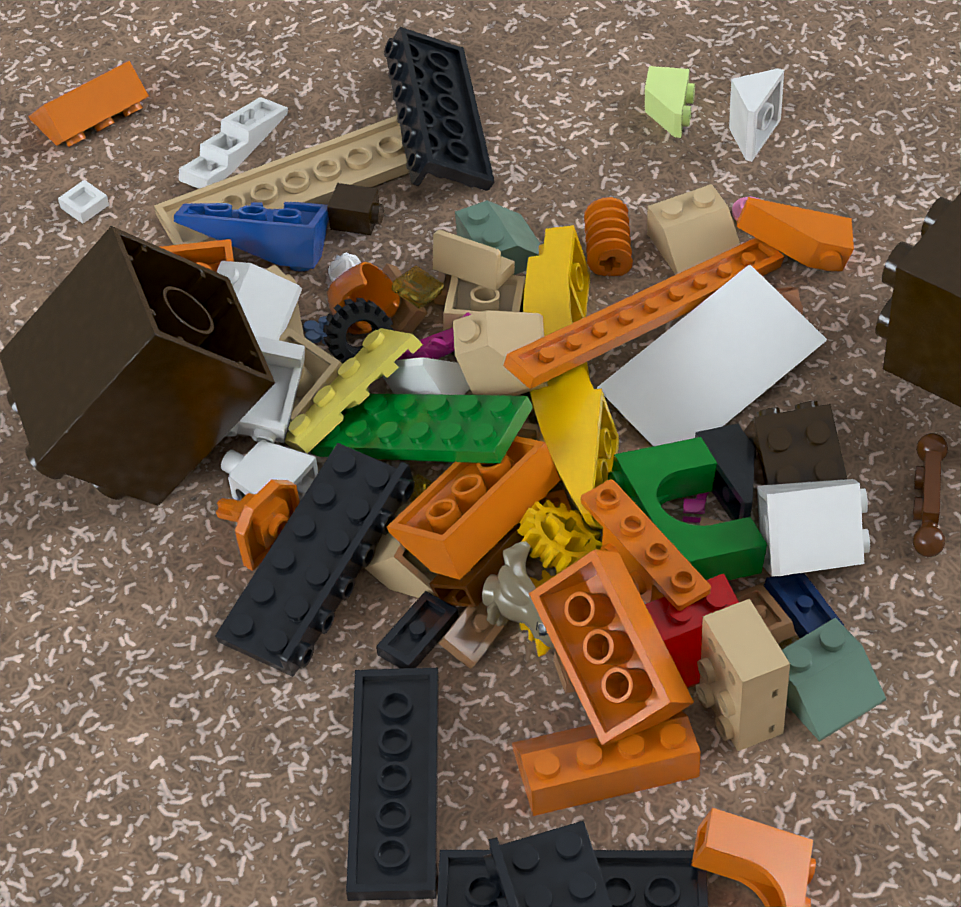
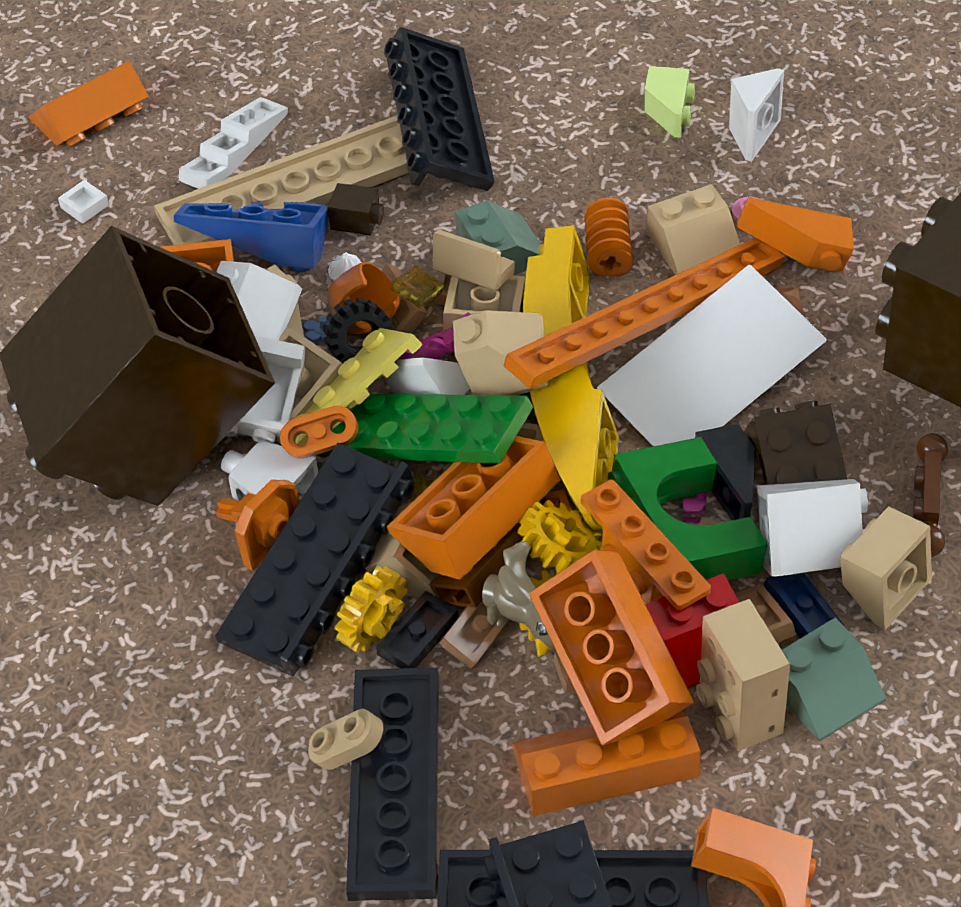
none -> orange plate [280,406,358,459]
none -> tan plate [308,709,383,770]
none -> yellow gear [335,565,408,653]
none -> tan slope [839,506,932,630]

